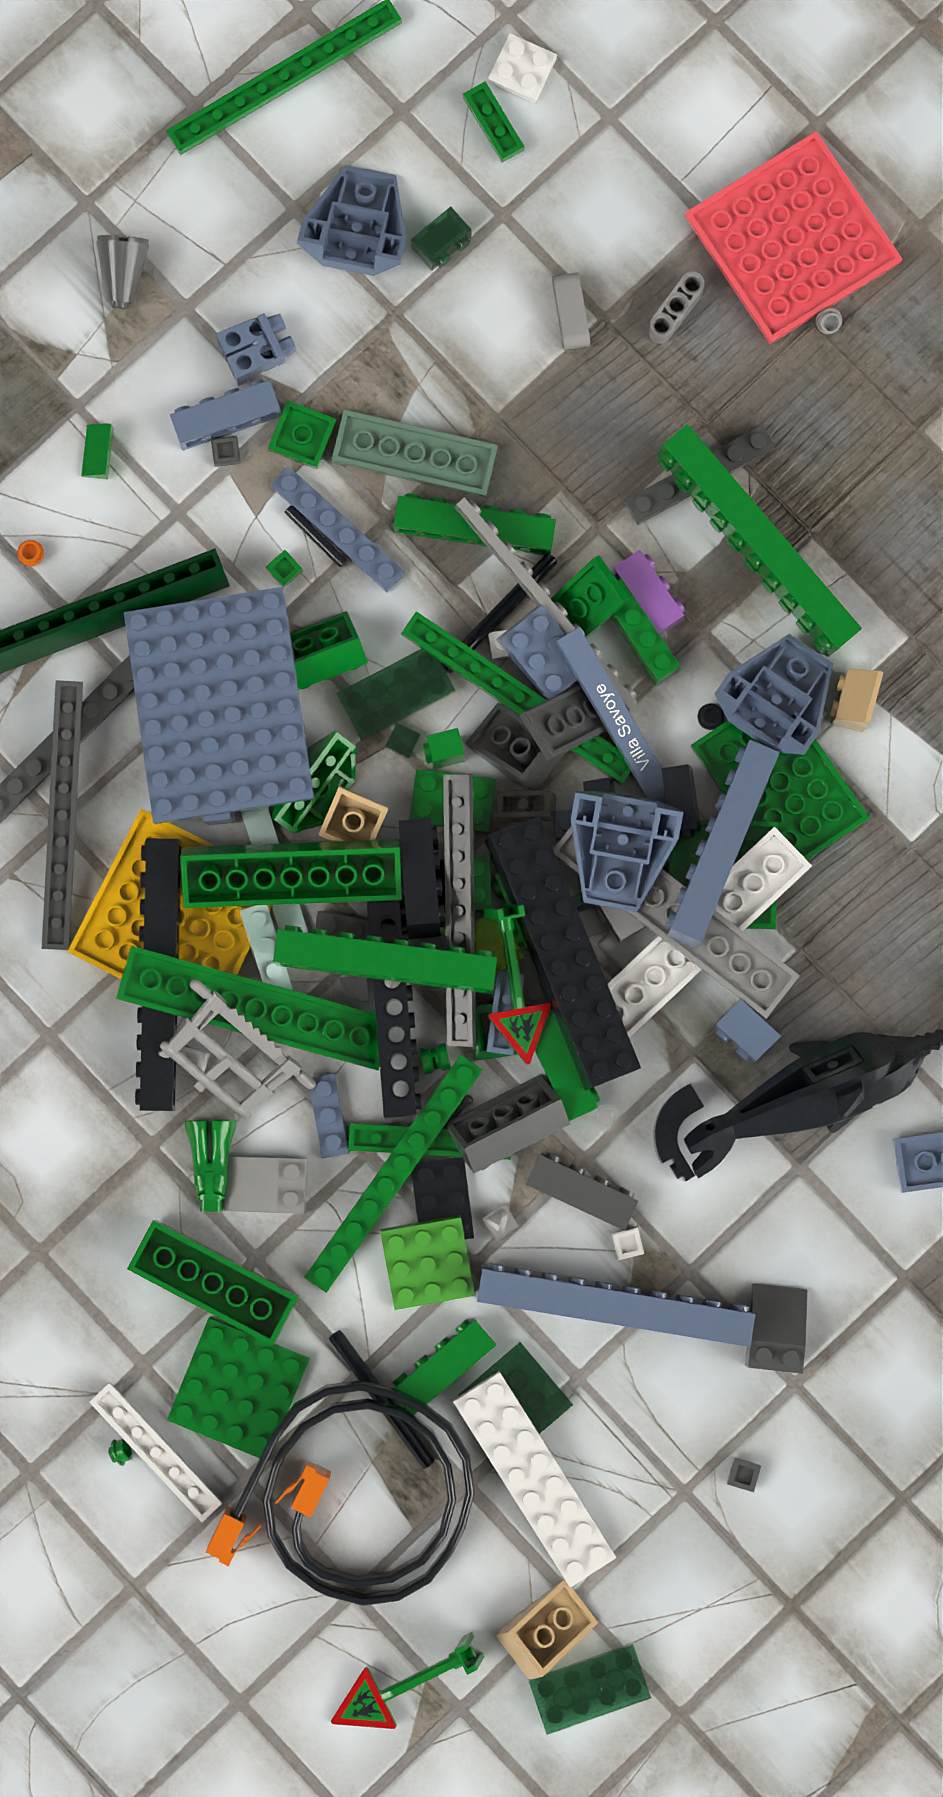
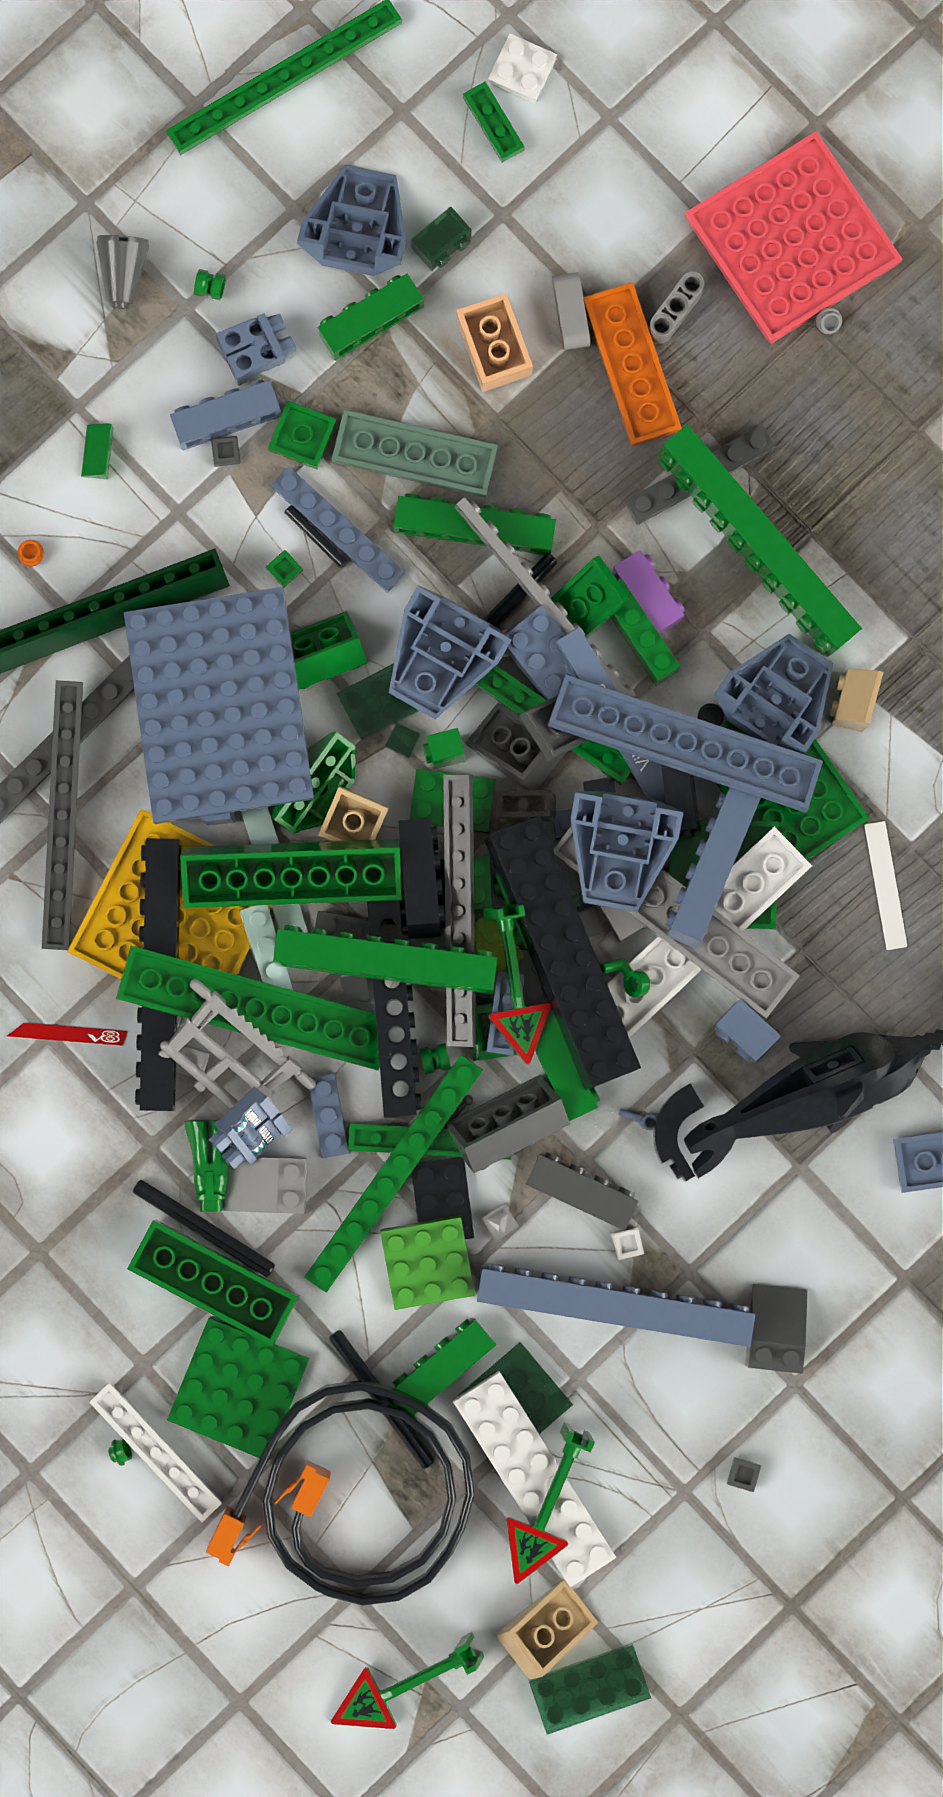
none -> red sticker [7,1023,127,1046]
none -> black axle [133,1180,275,1277]
none -> green wheel [194,269,226,301]
none -> sand blue hips [209,1086,292,1169]
none -> green brick [317,273,424,361]
none -> sand blue wedge [389,585,512,719]
none -> light nougat brick [456,293,533,392]
none -> green piece [507,1422,595,1584]
none -> sand blue plate [548,675,823,813]
none -> orange plate [583,282,682,447]
none -> green plate [599,958,650,998]
none -> sand blue hand [618,1108,657,1130]
none -> white sticker [864,821,907,950]

